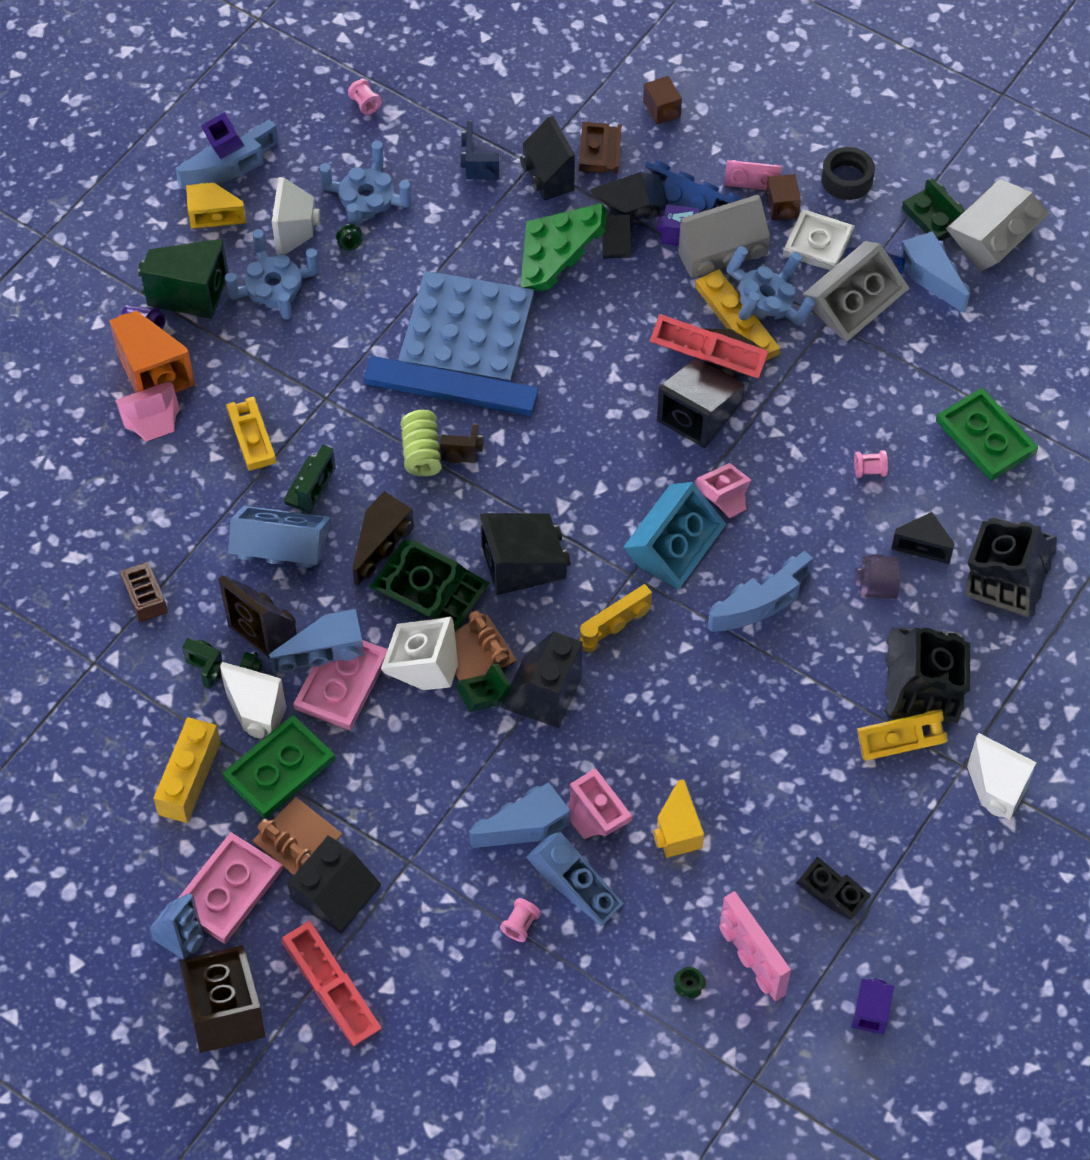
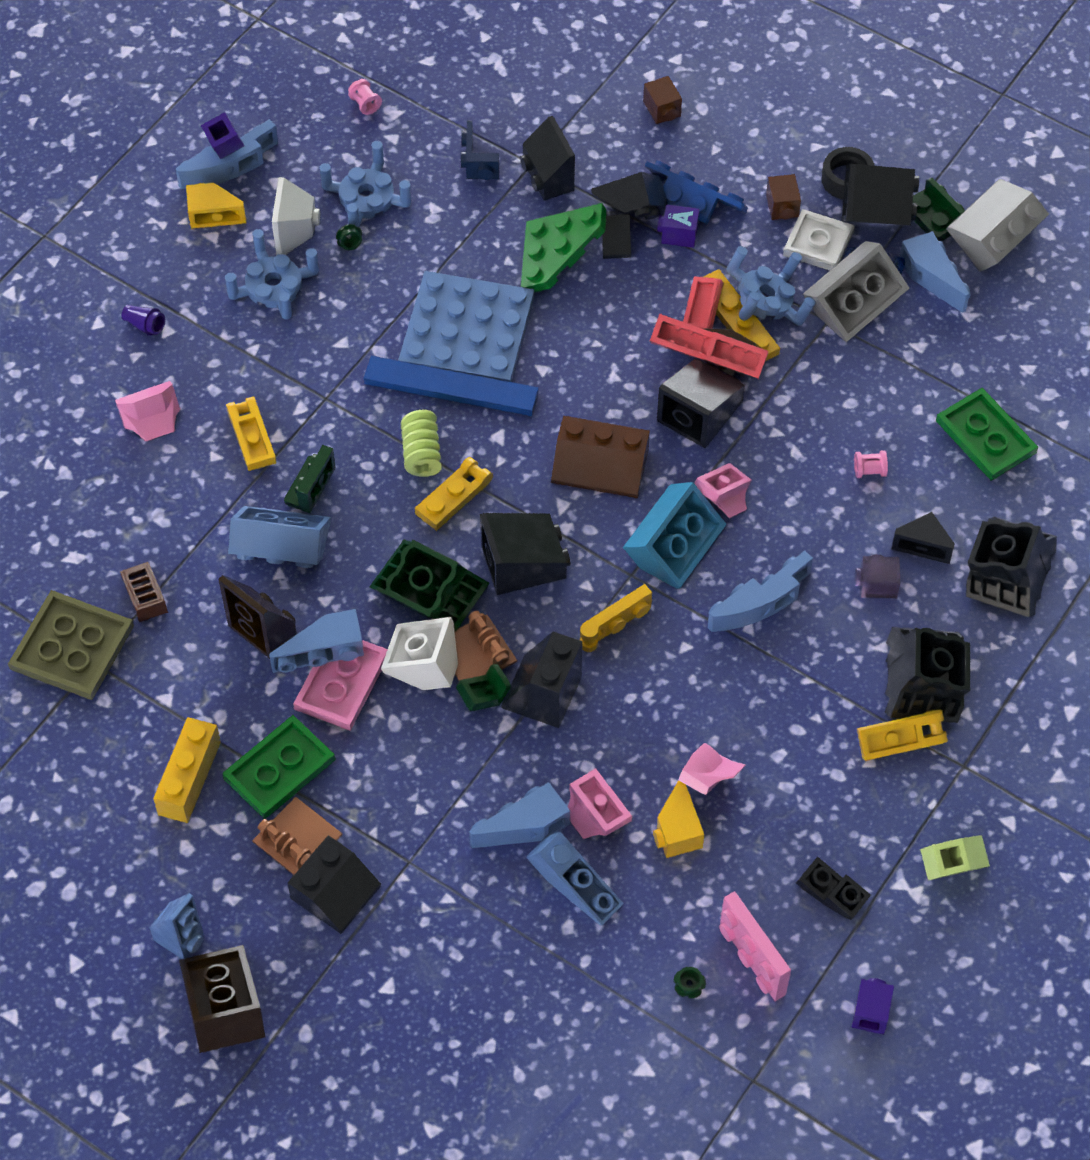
orange slope [109,310,195,393] -> none
dark green slope [138,239,229,319] -> none
bright pink plate [178,832,283,944] -> none
dark green bracket [182,638,223,689] -> none
white slope [220,662,286,739] -> none
dark green plate [239,652,263,672] -> none
coral slope [281,920,382,1047] -> none
dark brown slope [352,491,414,586] -> none
dark brown bracket [440,423,484,463] -> none
bright pink bush [500,898,541,942] -> none
reddish brown plate [579,122,622,174] -> none
light grey slope [678,194,770,278] -> none
bright pink hinge [724,160,782,190] -> none
white slope [967,733,1037,820] -> none
none -> olive plate [8,590,134,700]
none -> yellow plate [415,457,493,531]
none -> reddish brown slope [551,415,650,498]
none -> bright pink slope [678,743,746,795]
none -> coral tile [683,276,723,329]
none -> black slope [841,164,919,226]
none -> yellowish green slope [920,835,990,881]

